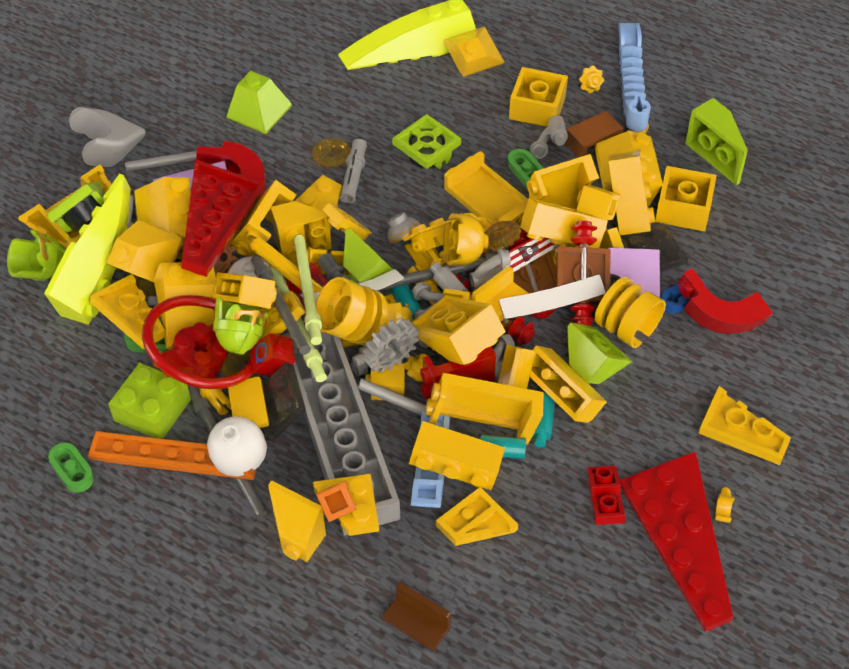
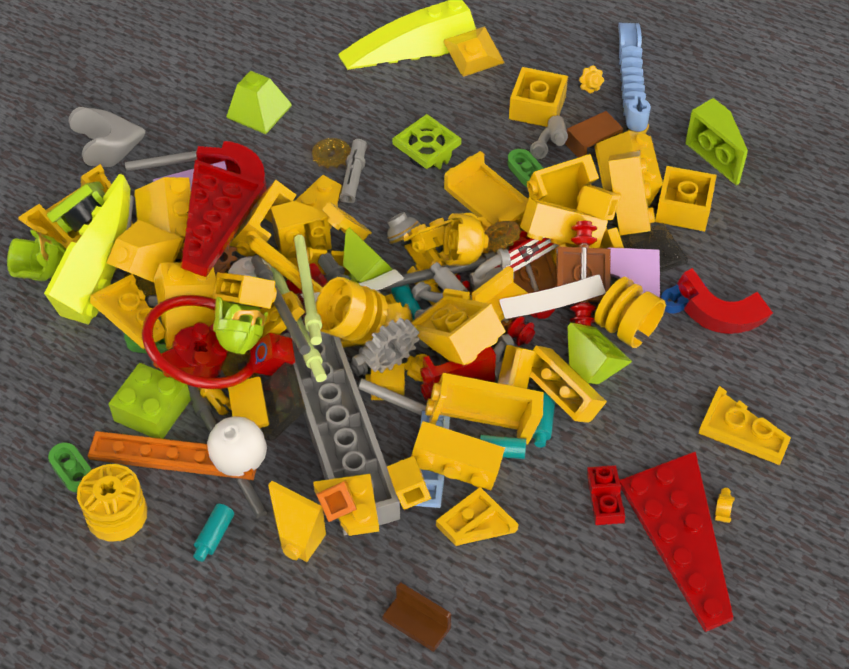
none -> yellow wheel [77,464,147,542]
none -> teal cylinder [193,504,235,562]
none -> yellow brick [387,456,431,510]

